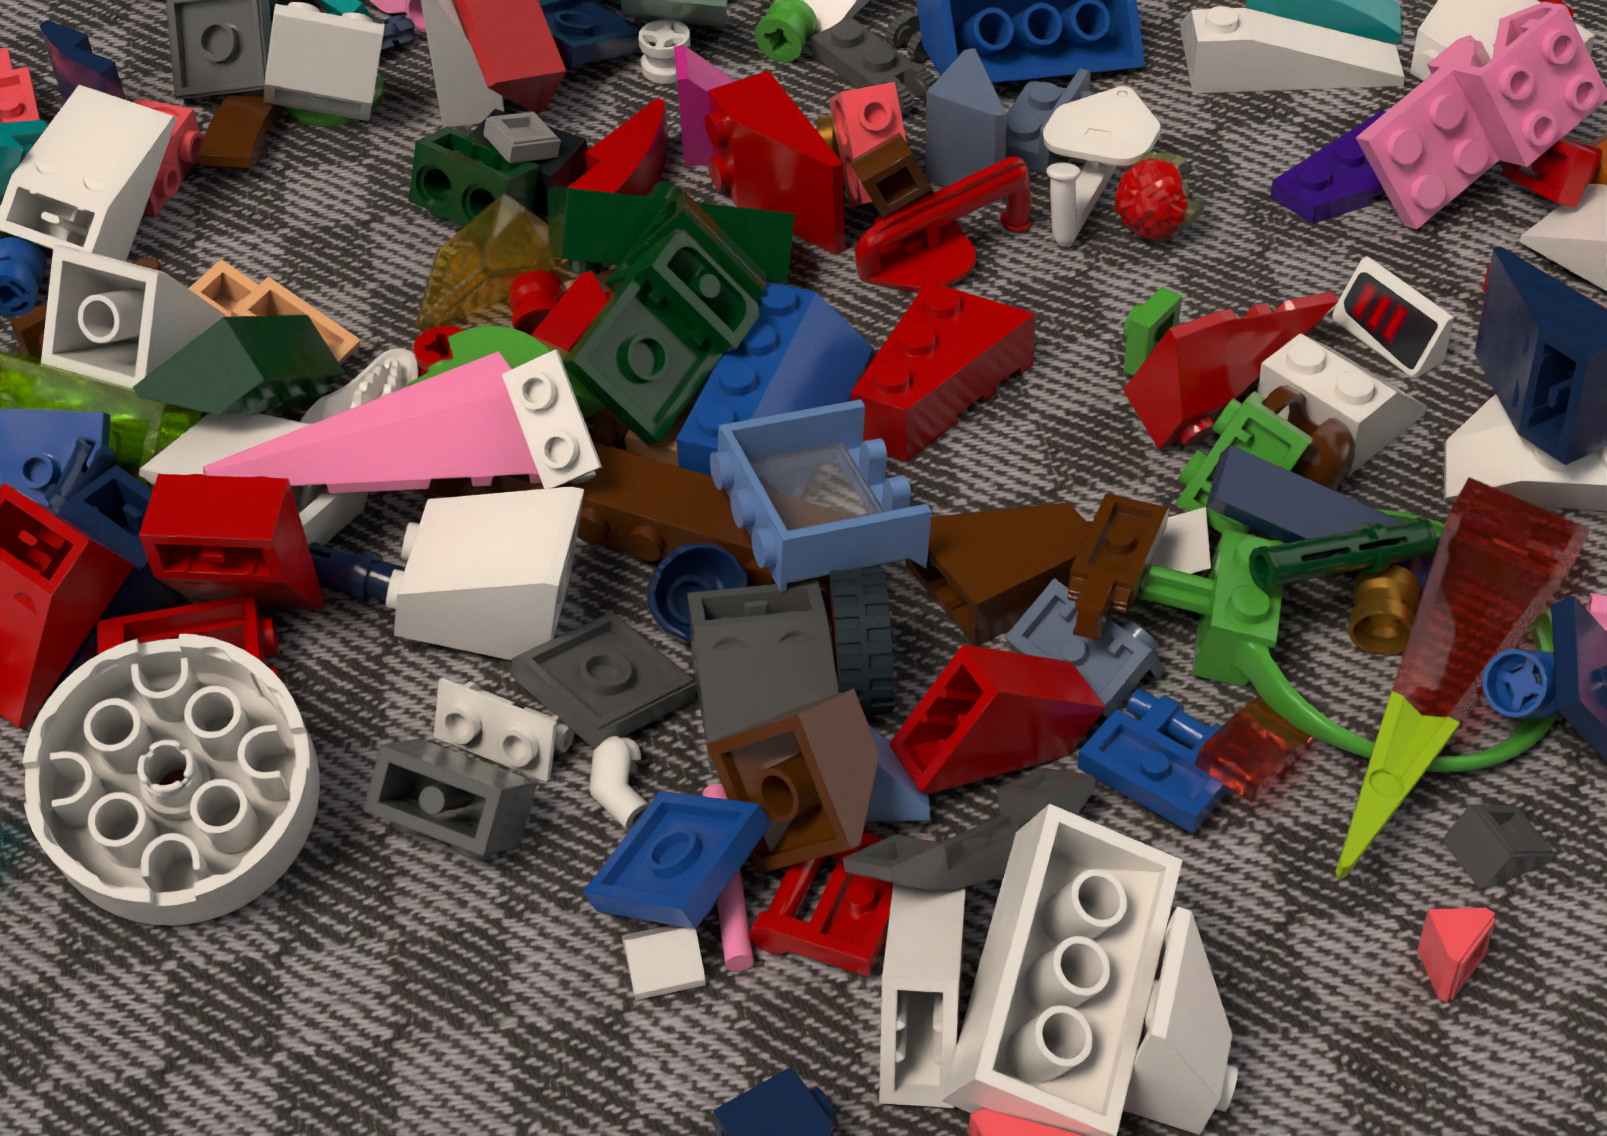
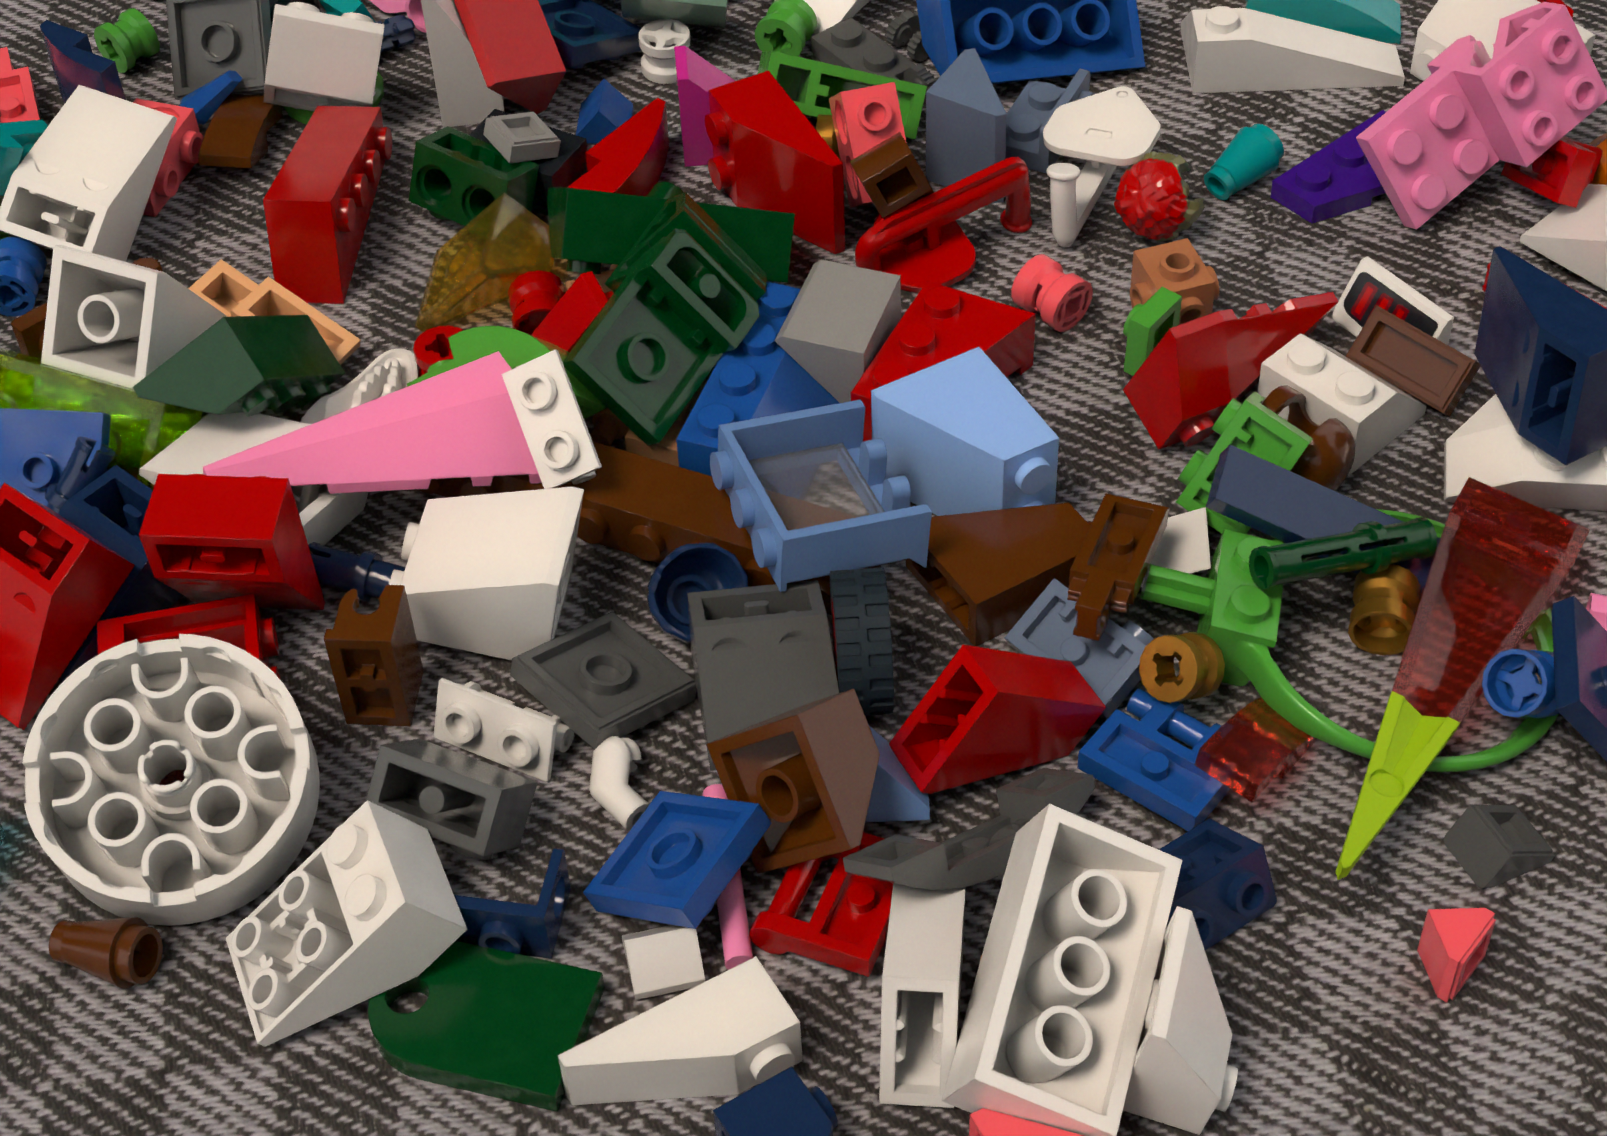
none -> reddish brown cone [49,917,163,989]
none -> bright green wheel [94,8,160,73]
none -> blue bar [179,70,243,125]
none -> white slope [226,800,468,1047]
none -> red wedge [263,106,392,304]
none -> reddish brown hinge [324,585,424,727]
none -> dark green tile [368,941,605,1112]
none -> dark blue bracket [454,848,571,959]
none -> white slope [558,956,802,1105]
none -> blue slope [576,79,634,144]
none -> bright green slope [757,51,927,139]
none -> light grey slope [775,259,901,403]
none -> light blue slope [871,347,1059,516]
none -> coral wheel [1011,254,1093,332]
none -> nougat brick [1130,238,1219,325]
none -> pearl gold wheel [1139,632,1225,703]
none -> dark blue bracket [1159,818,1277,950]
none -> teal cone [1204,124,1284,200]
none -> reddish brown tile [1345,305,1481,416]

